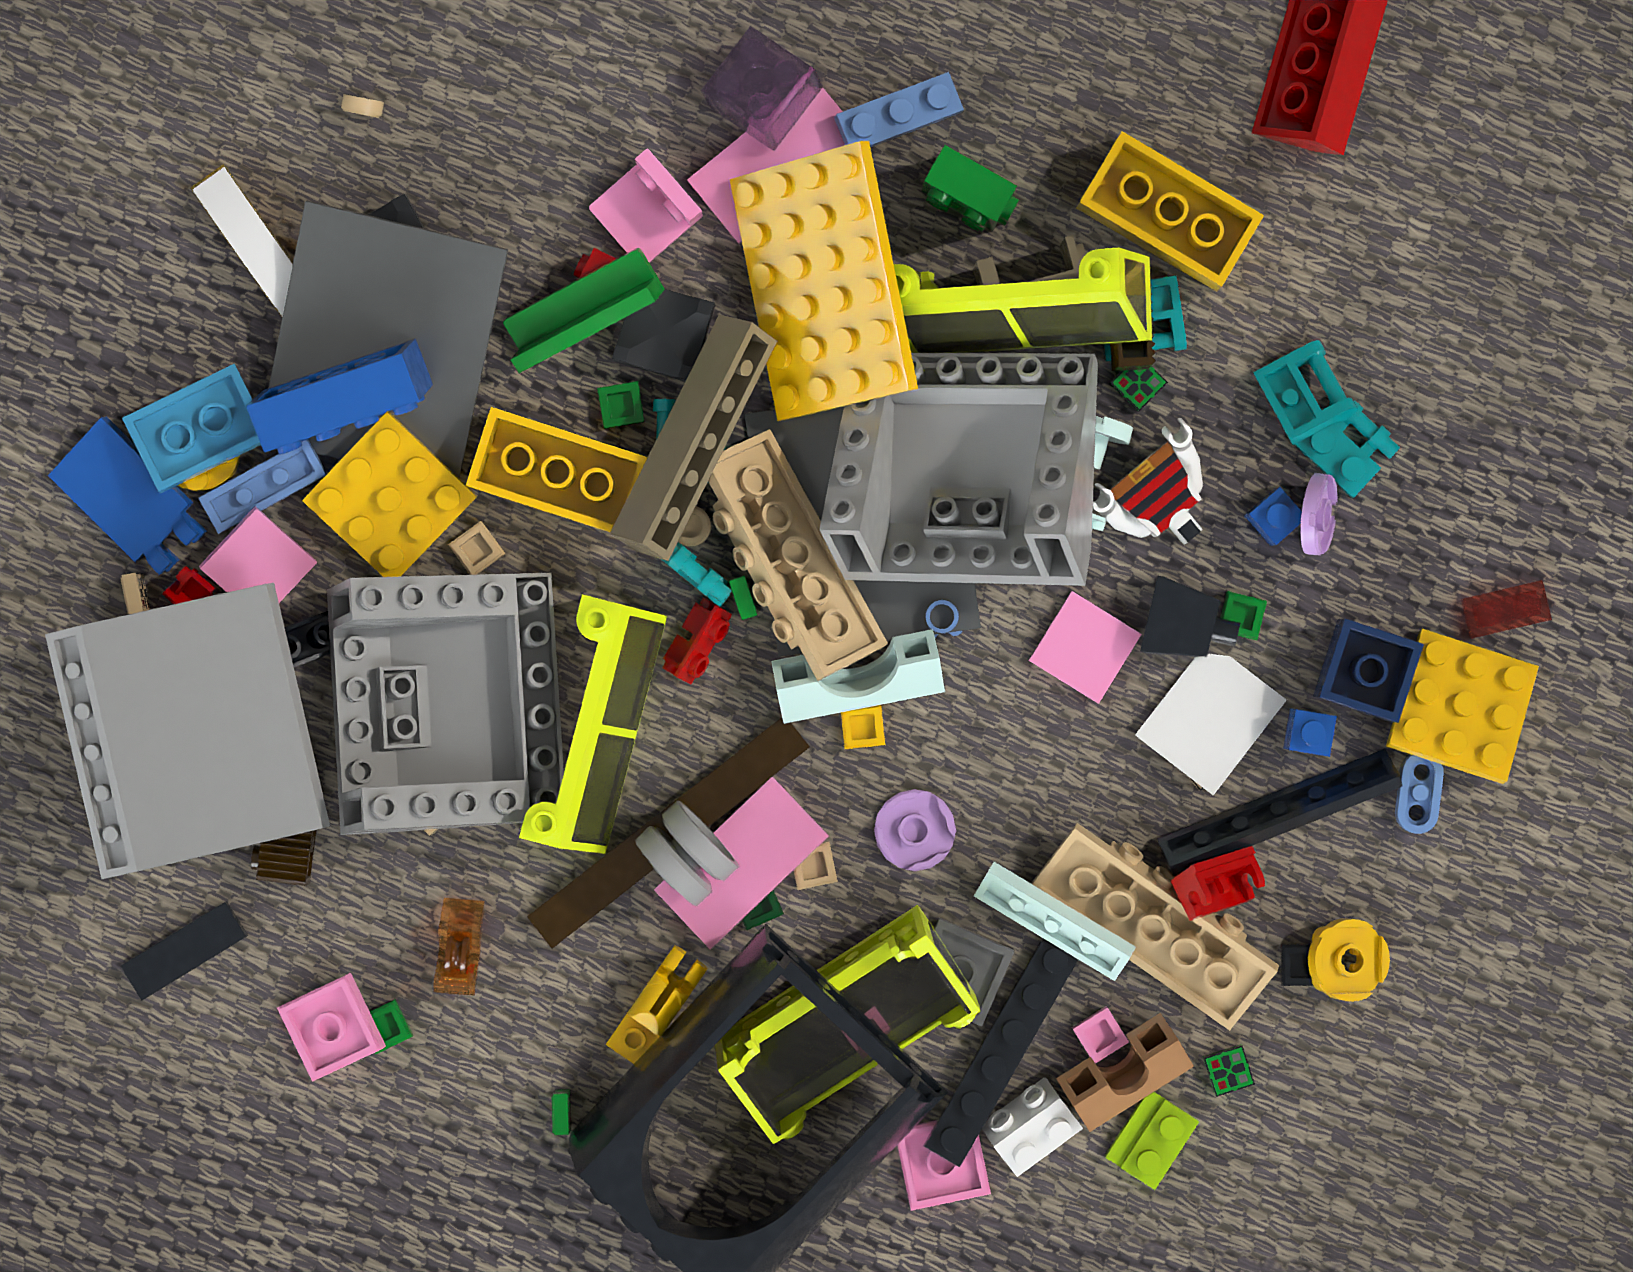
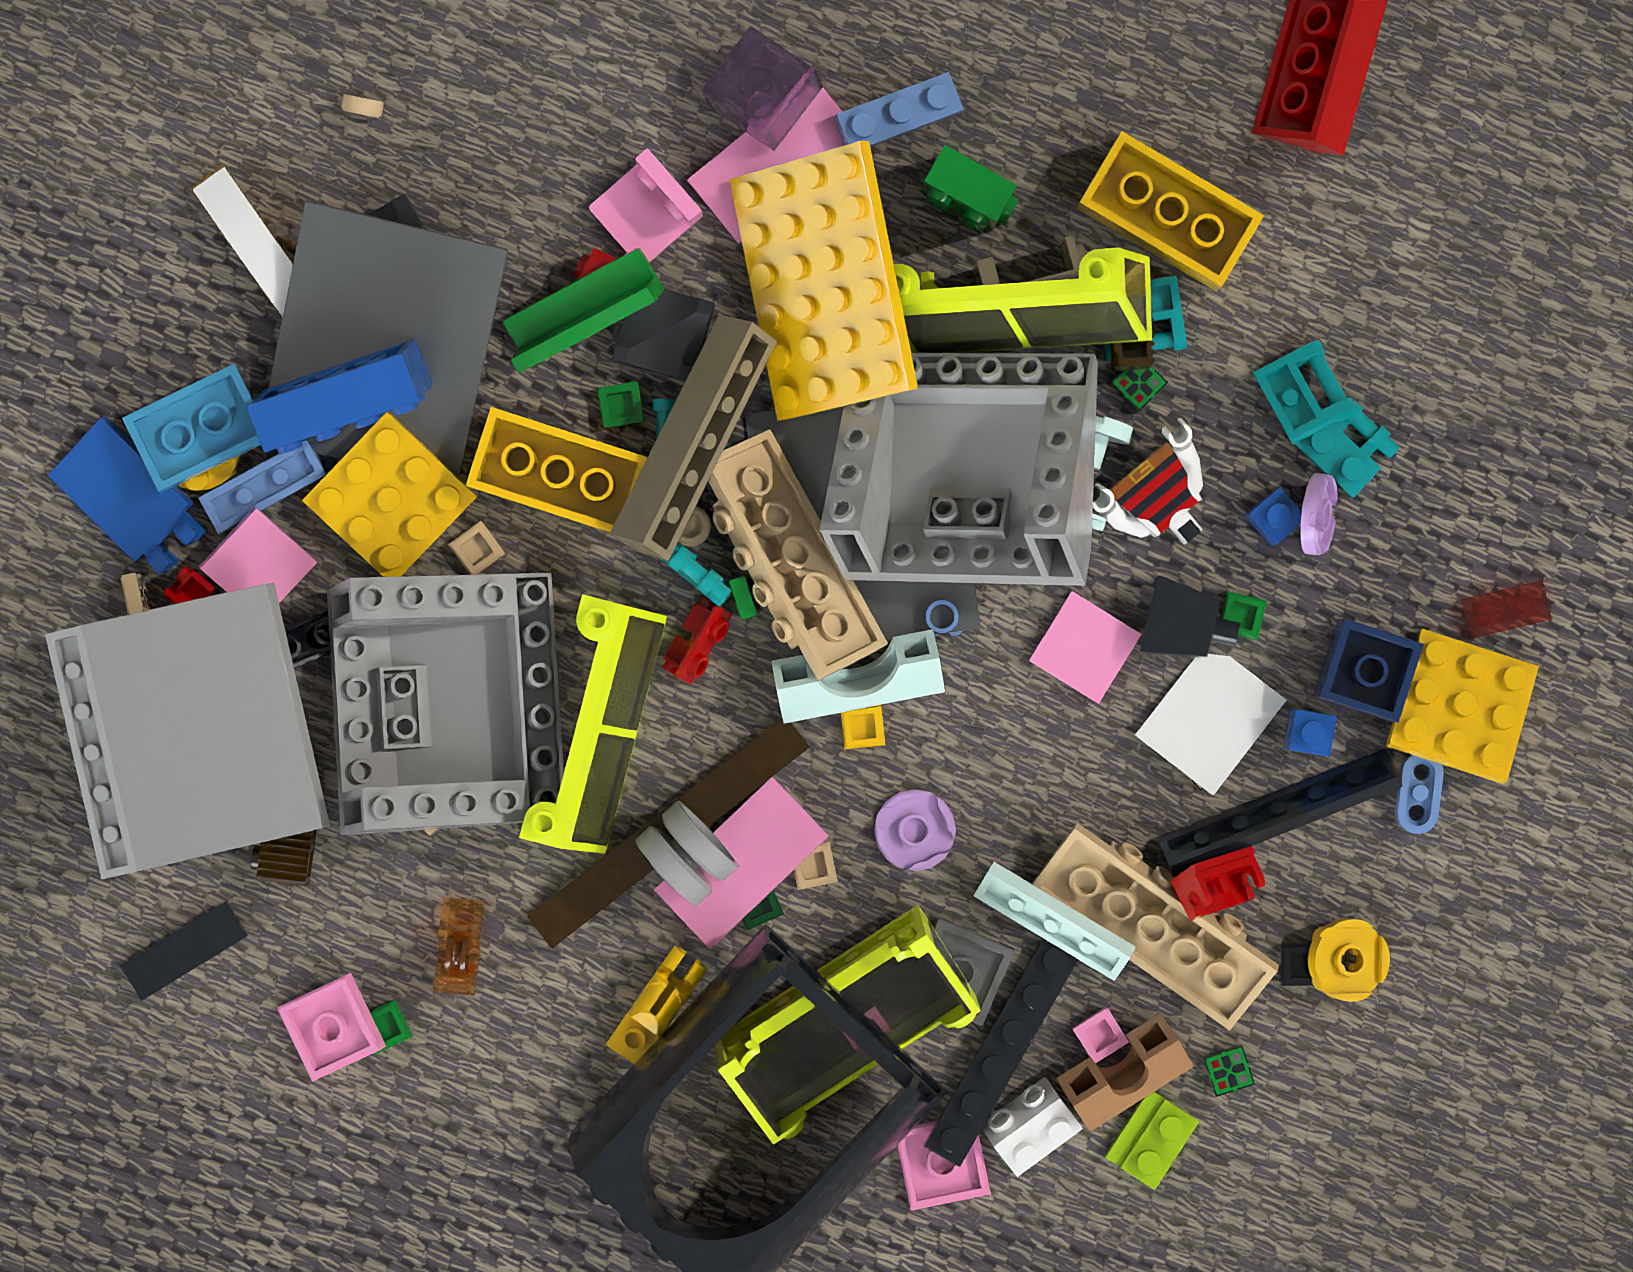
green tile [551,1089,571,1135] -> none

